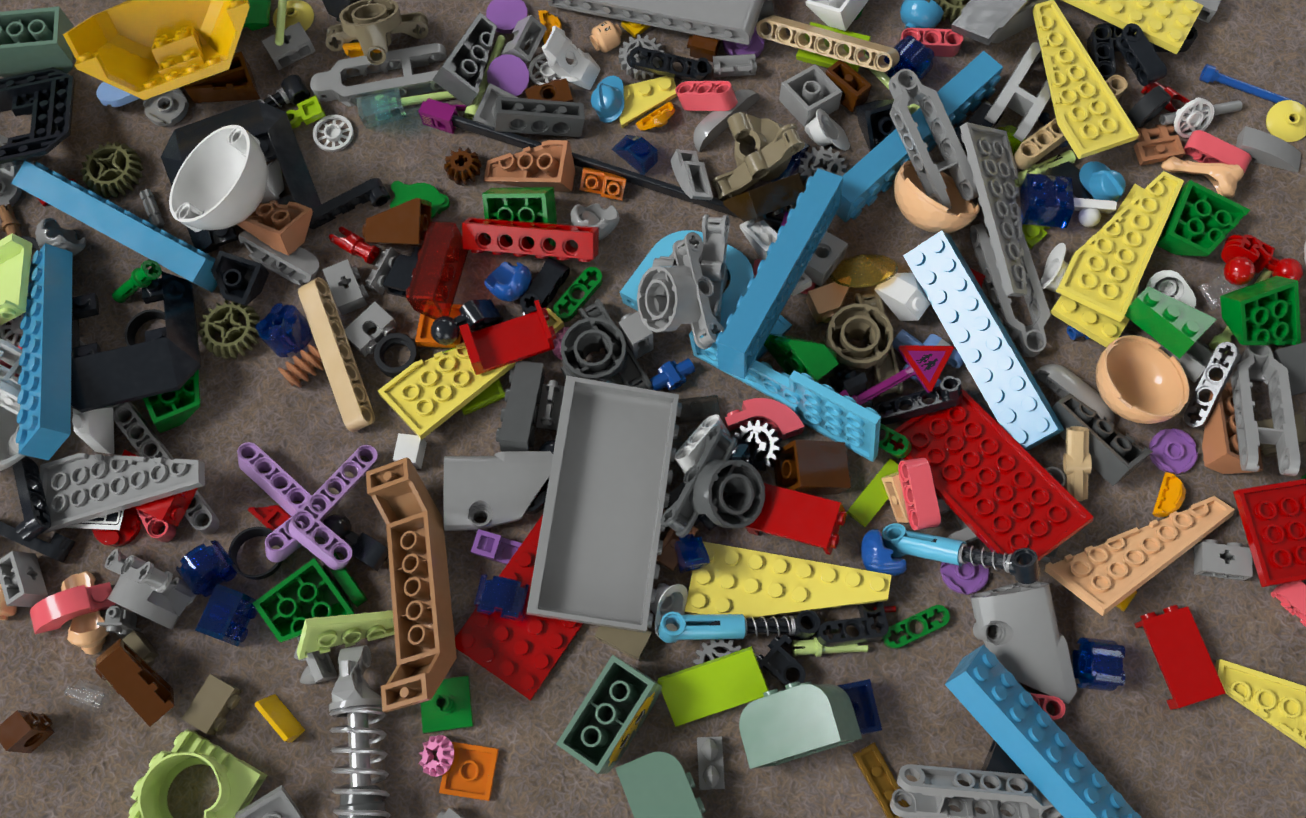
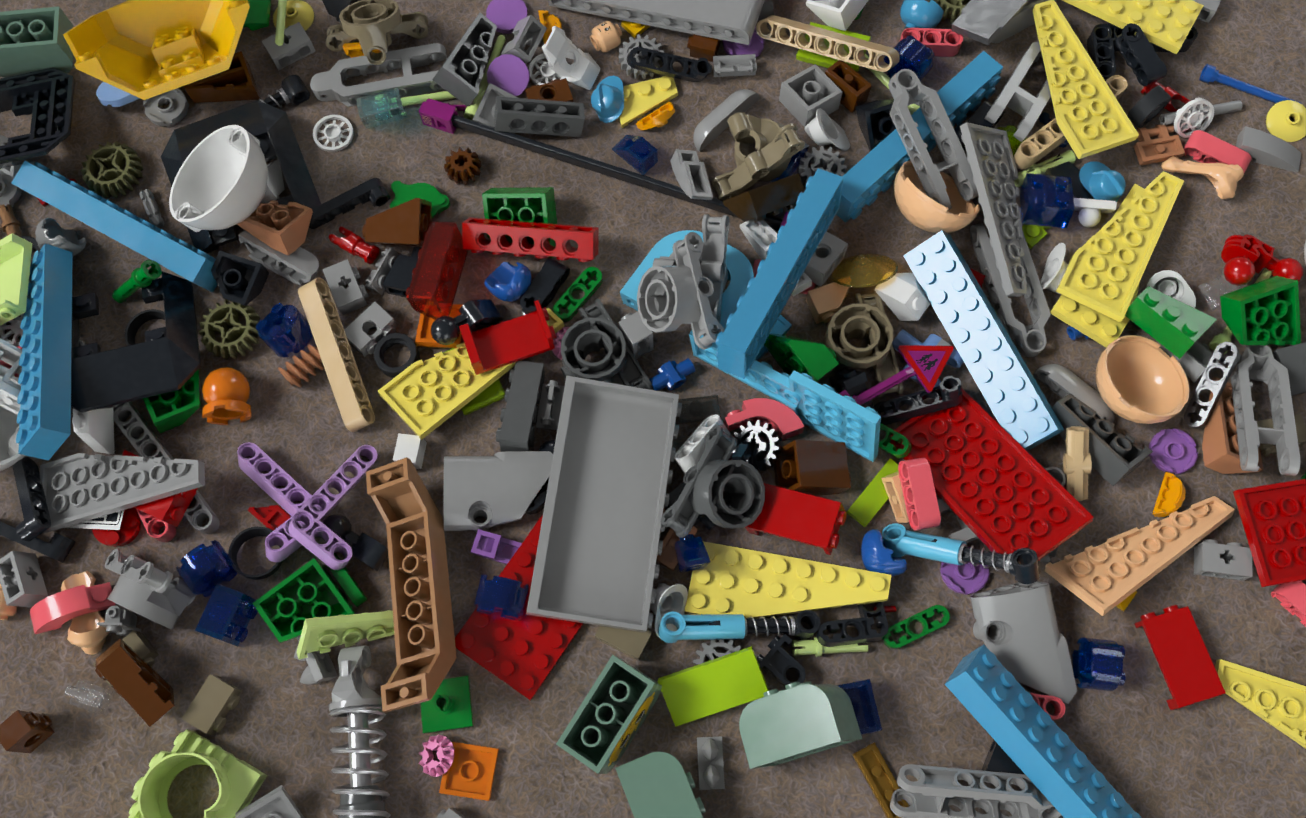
yellow slope [255,694,305,742] -> none
lime plate [286,95,326,128] -> none
nougat wedge [484,140,575,192] -> none
light grey piece [570,203,620,240] -> none
orange slope [579,167,626,201] -> none
coral beam [675,81,738,111] -> none
green wedge [1156,180,1250,256] -> none
none -> orange tile [202,367,252,425]

